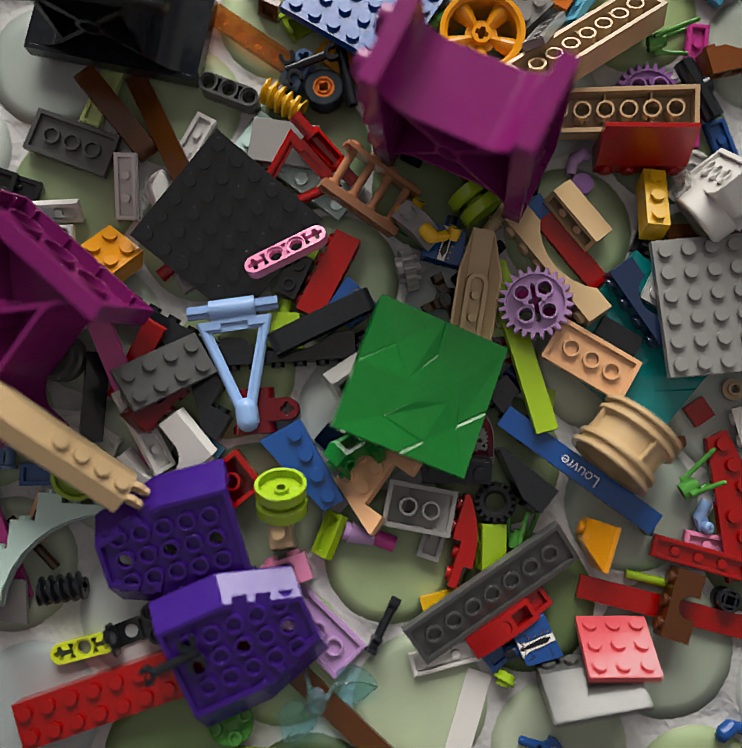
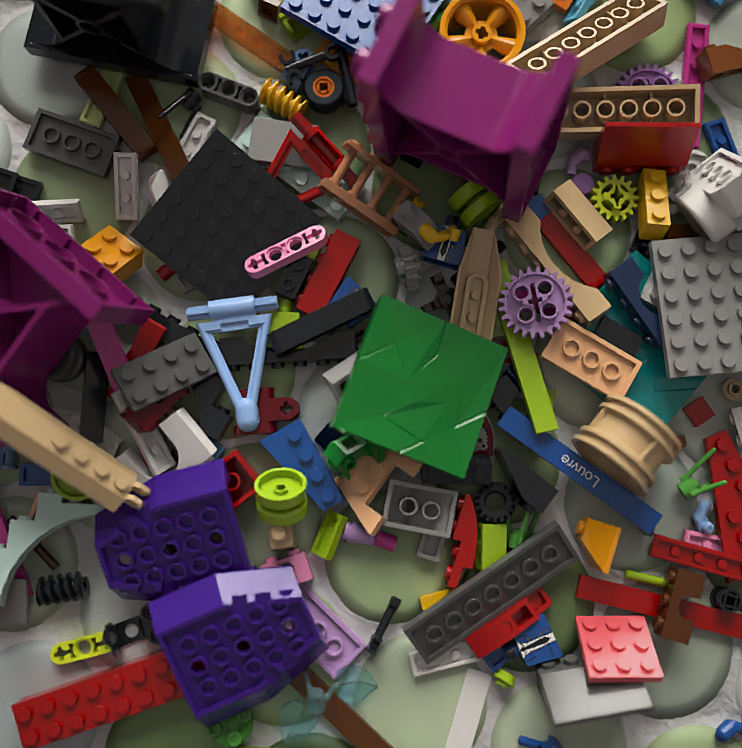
black bar [138,634,207,687] -> none
light grey tile [522,11,567,52] -> none
bright green plant [645,17,701,57] -> none
black piece [673,56,724,123] -> none
none -> black plant [157,87,202,139]
none -> neon yellow gear [589,174,639,224]

